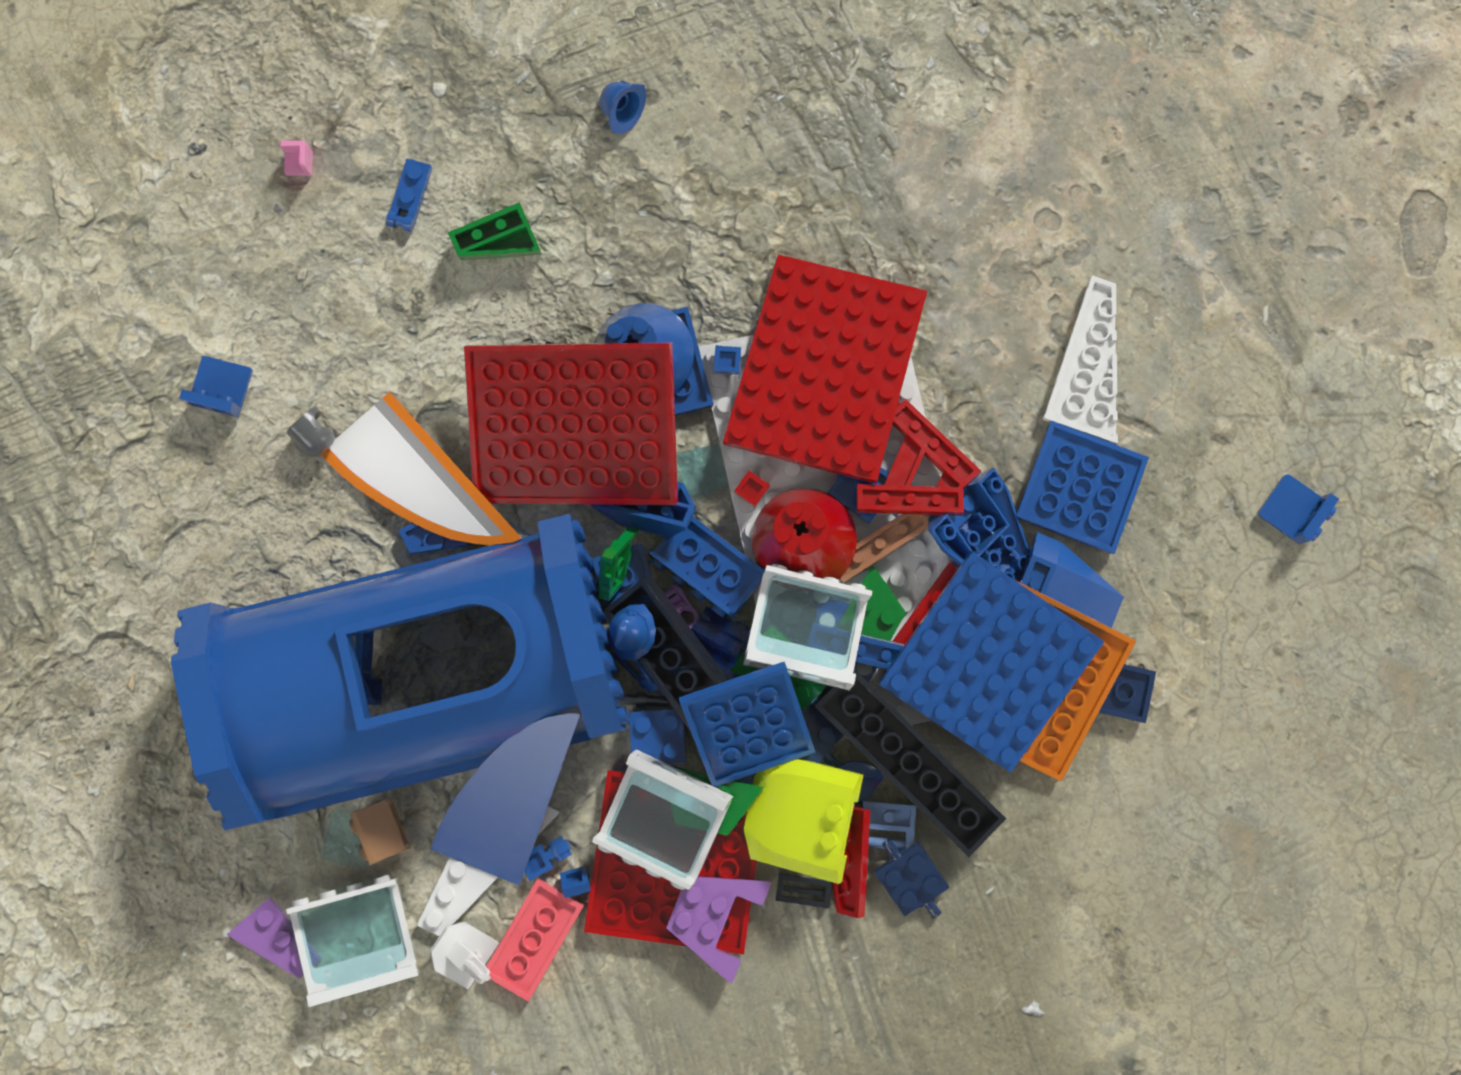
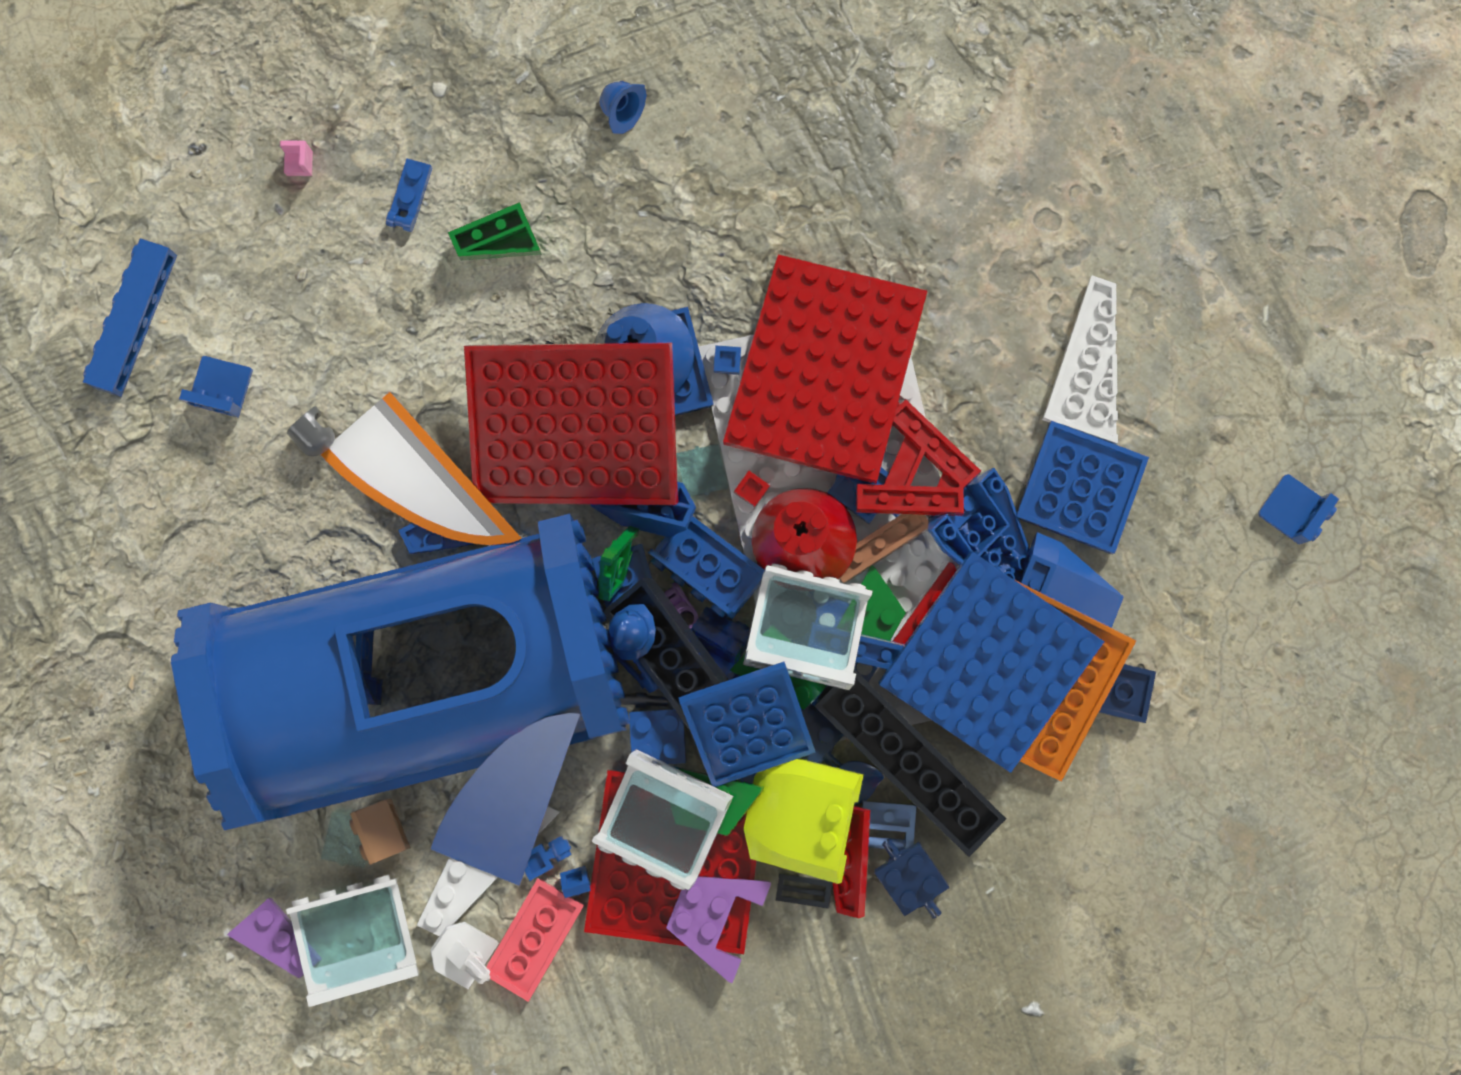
none -> blue brick [83,238,178,397]

